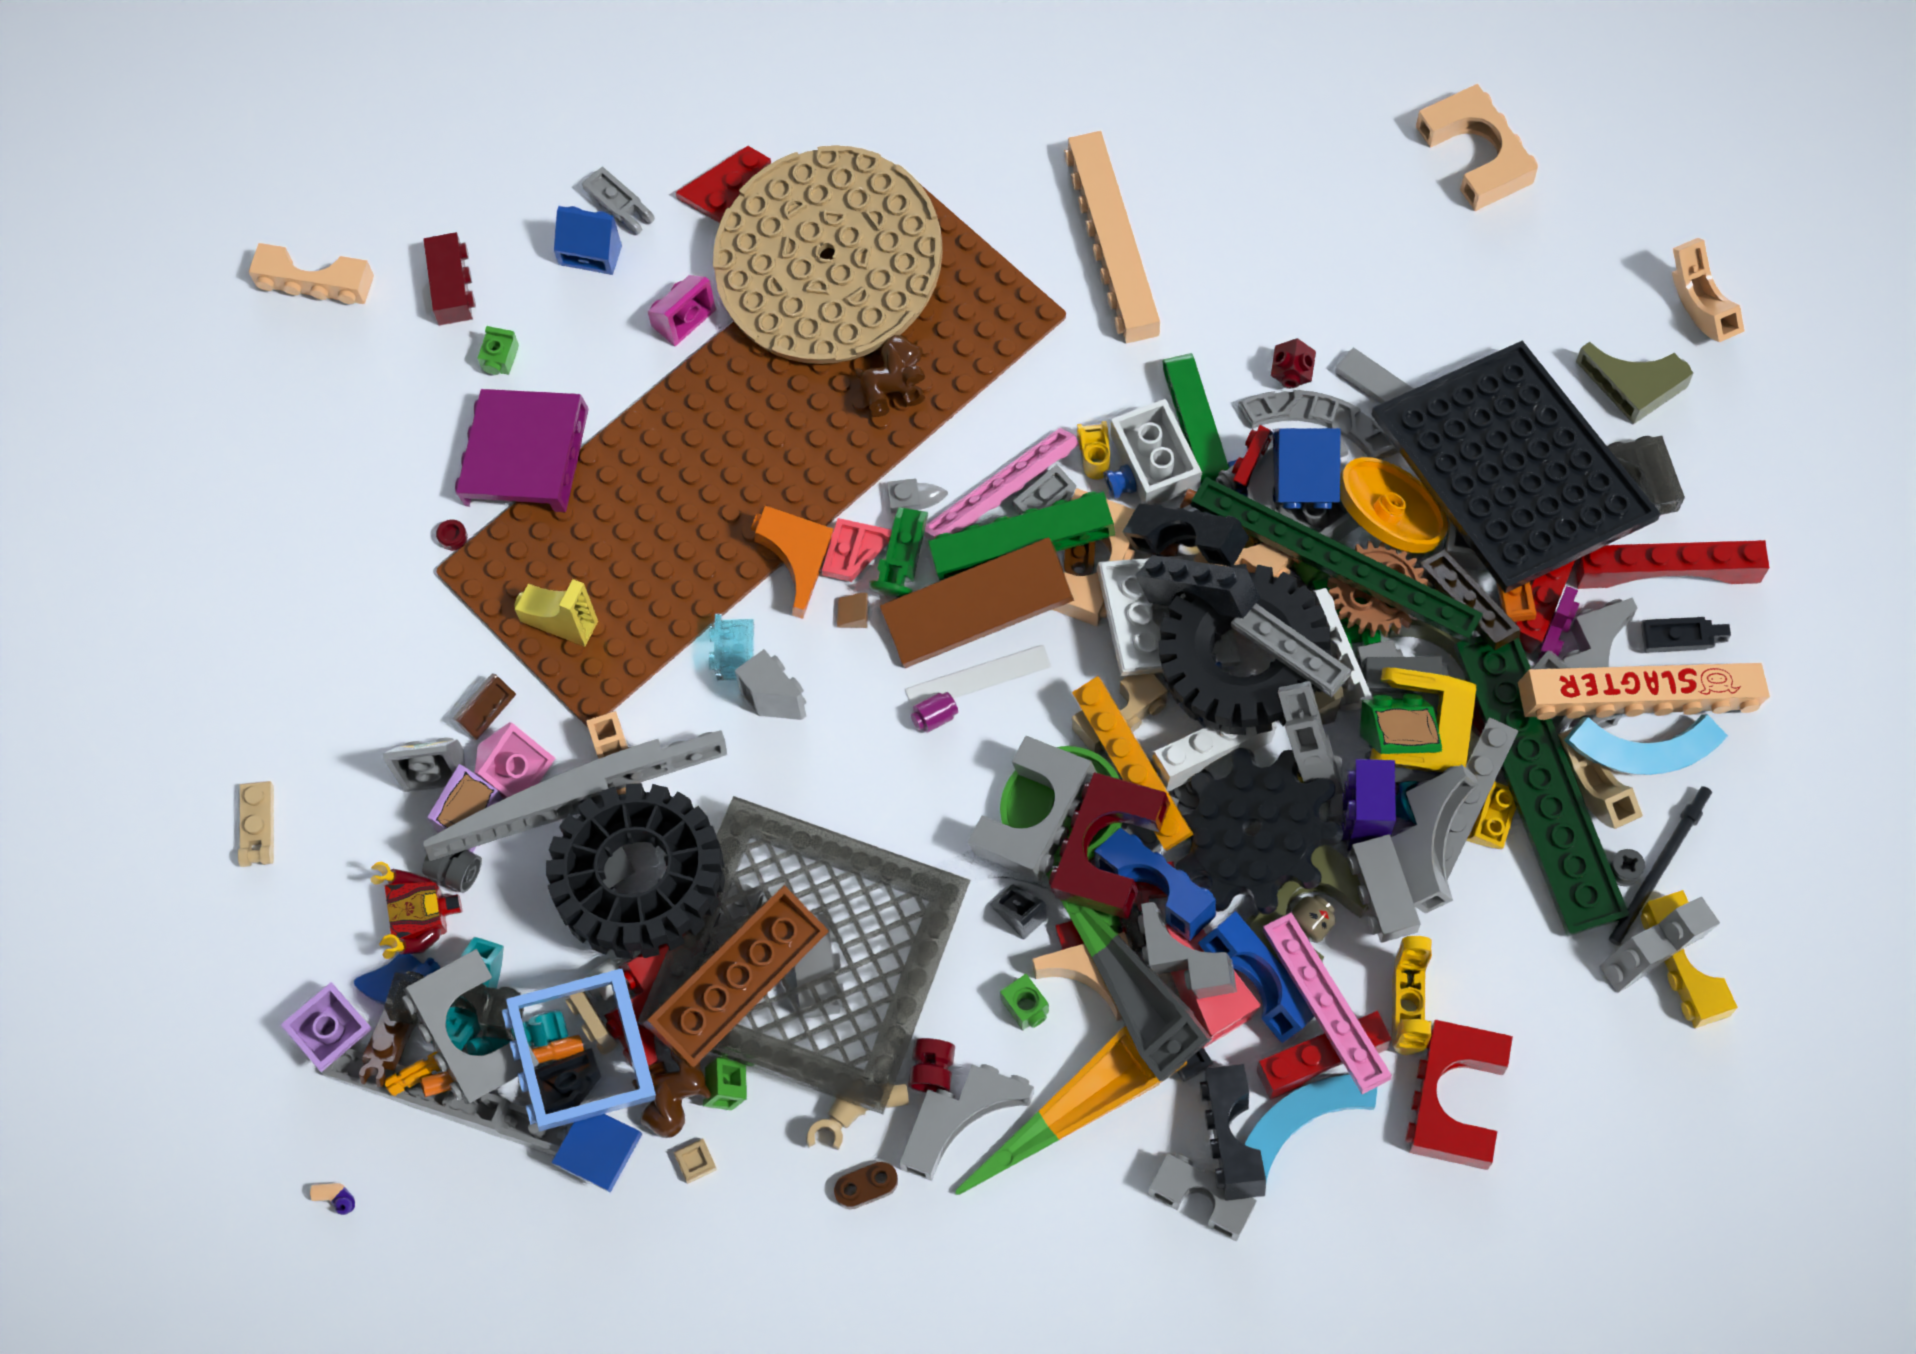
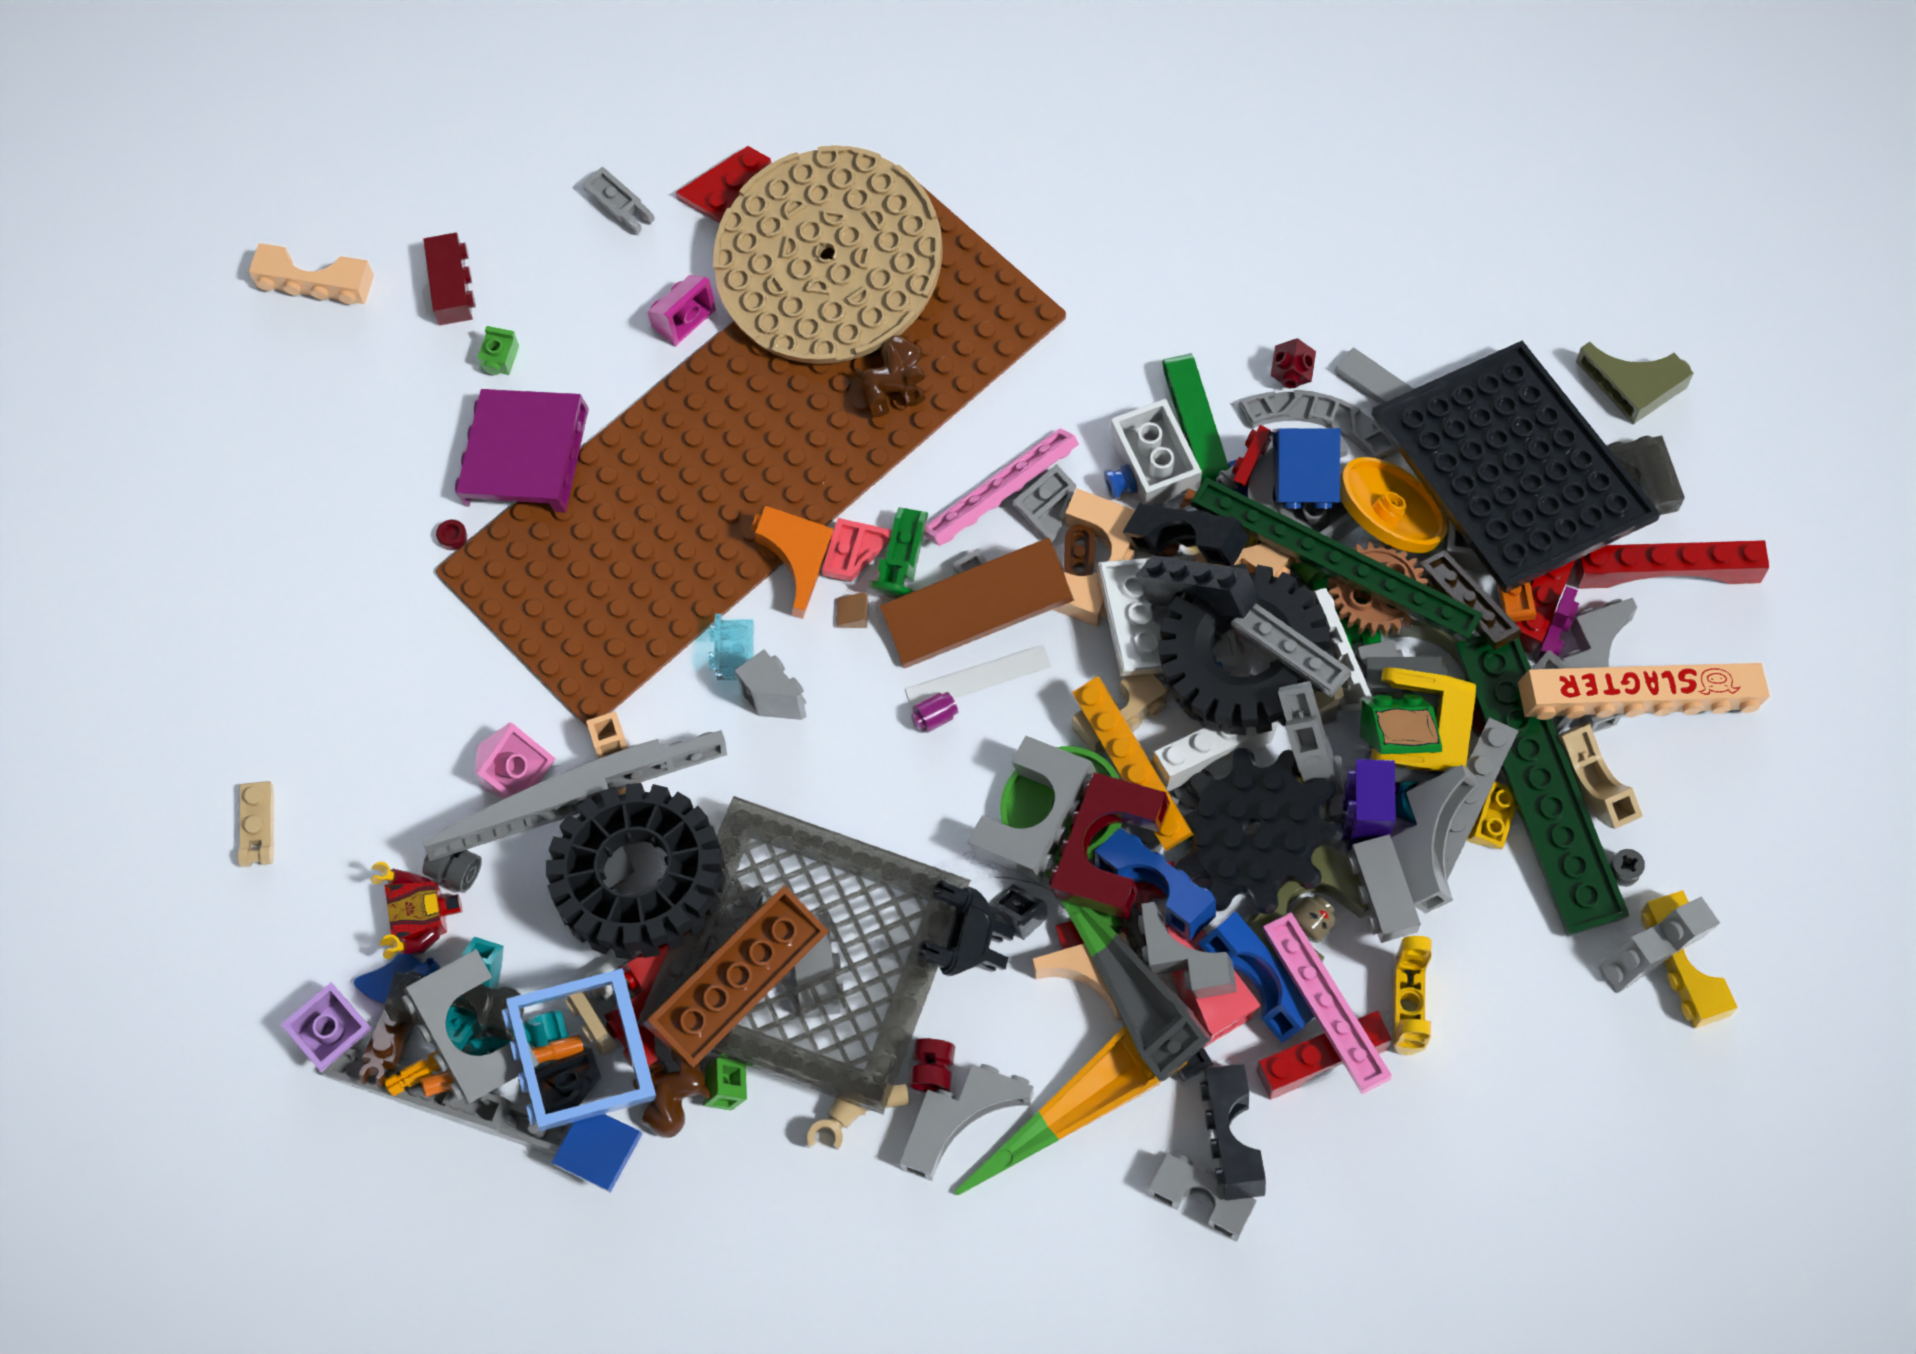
arm [310,1183,355,1215] -> none
light grey slope [383,737,465,792] -> none
slope [427,764,503,852] -> none
reddish brown plate [452,673,516,740] -> none
light yellow arch [515,579,598,647] -> none
blue slope [554,206,622,275] -> none
tan tile [673,1138,717,1184] -> none
reddish brown plate [834,1162,898,1210] -> none
light grey plate [887,478,948,513] -> none
green brick [928,491,1115,581] -> none
bright green brick [1000,973,1049,1030] -> none
light nougat brick [1064,131,1160,344] -> none
yellow piece [1076,421,1110,480] -> none
medium azure tile [1244,1075,1378,1183] -> none
red arch [1405,1019,1513,1170] -> none
light nougat arch [1416,83,1538,211] -> none
medium azure tile [1564,714,1728,775] -> none
black bar [1608,786,1713,946] -> none
black hinge [1641,617,1731,653] -> none
light nougat arch [1672,238,1745,342] -> none
none -> black connector [917,879,1016,977]

